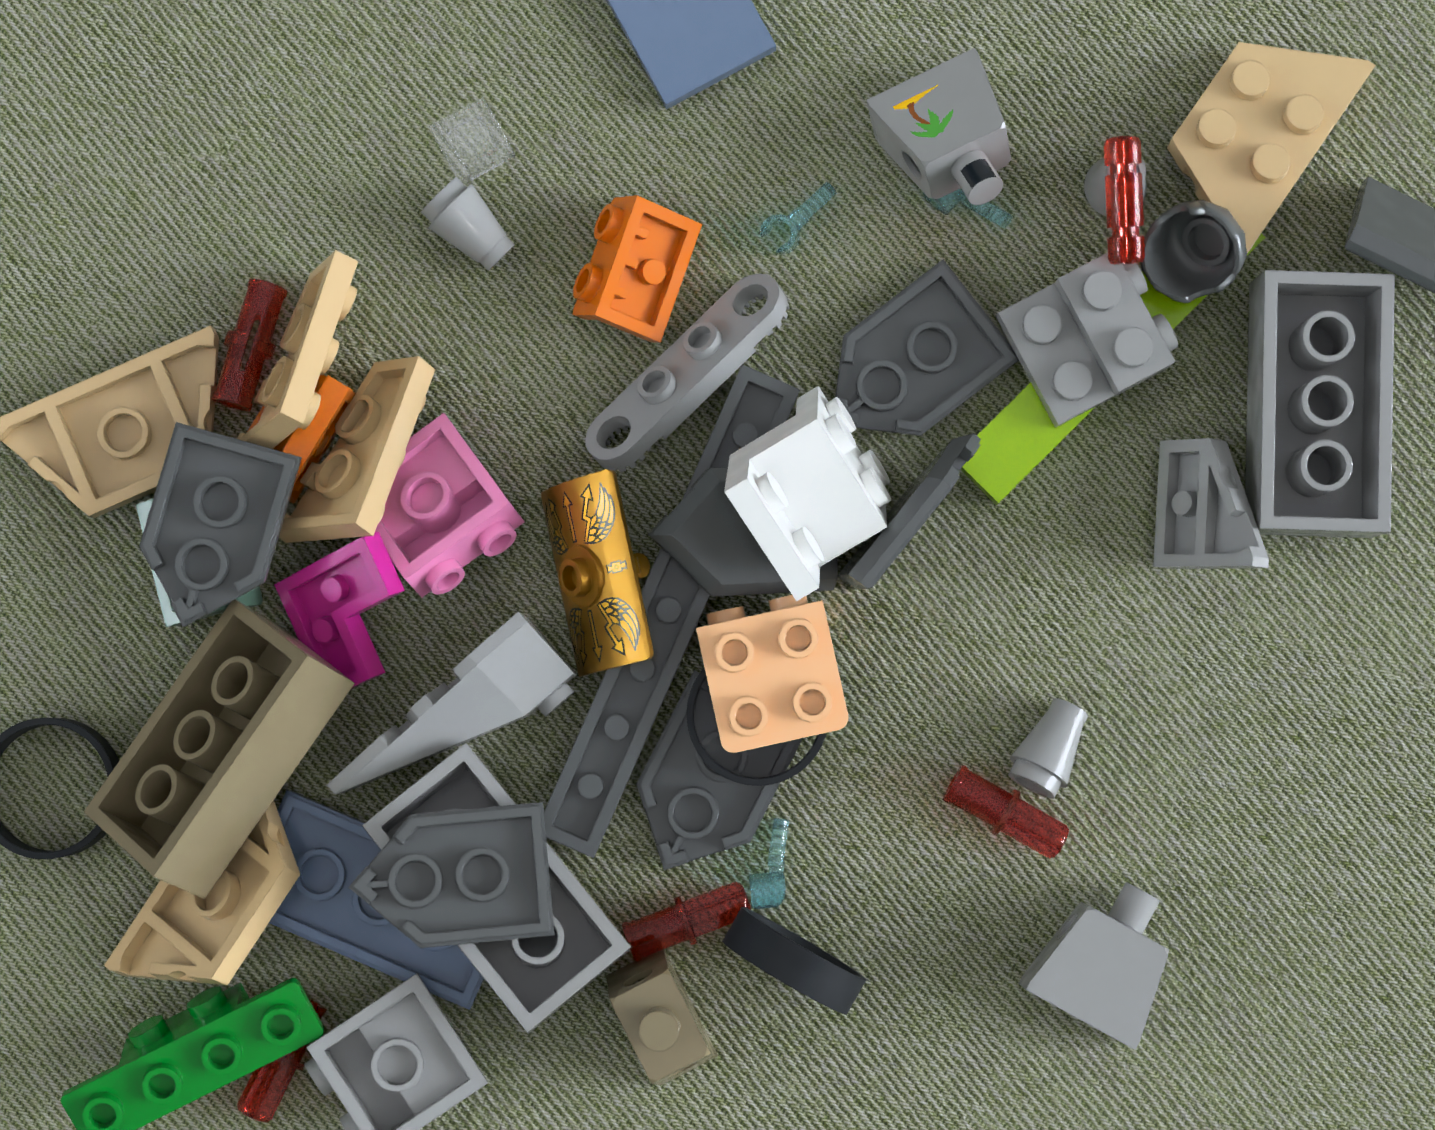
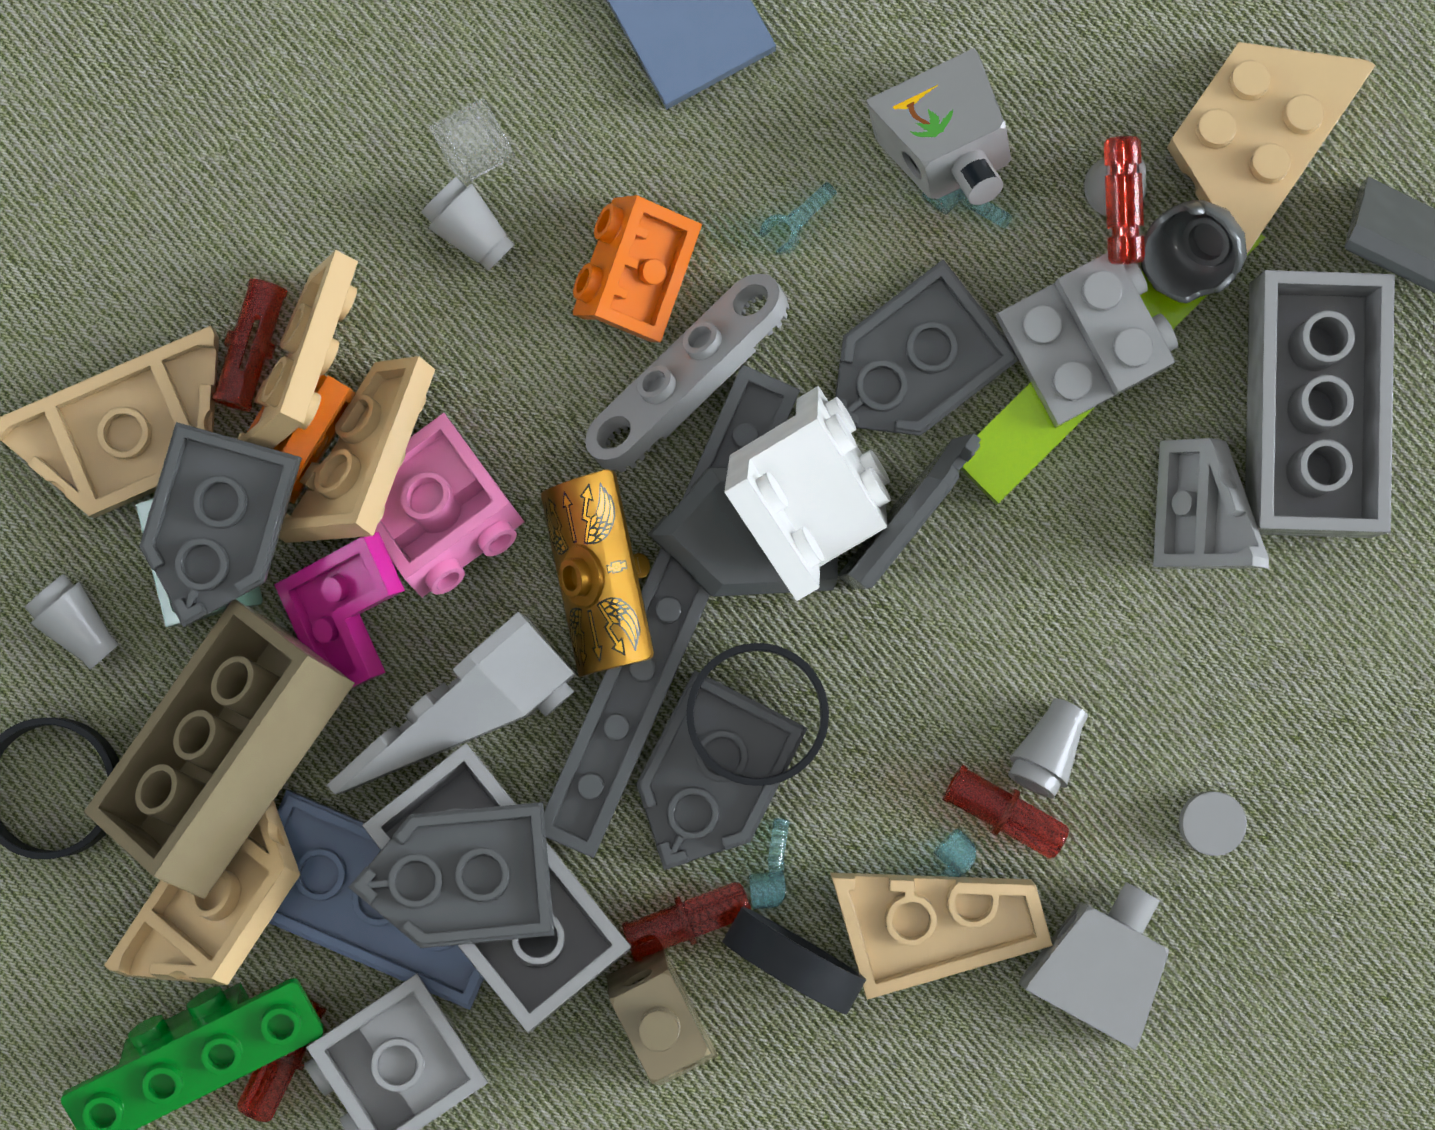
light nougat bracket [696,595,849,753] -> none
none -> light grey cone [24,574,119,670]
none -> tan wing [830,872,1053,1000]
none -> clear light blue hand [933,829,976,877]
none -> light grey tile [1179,791,1247,856]

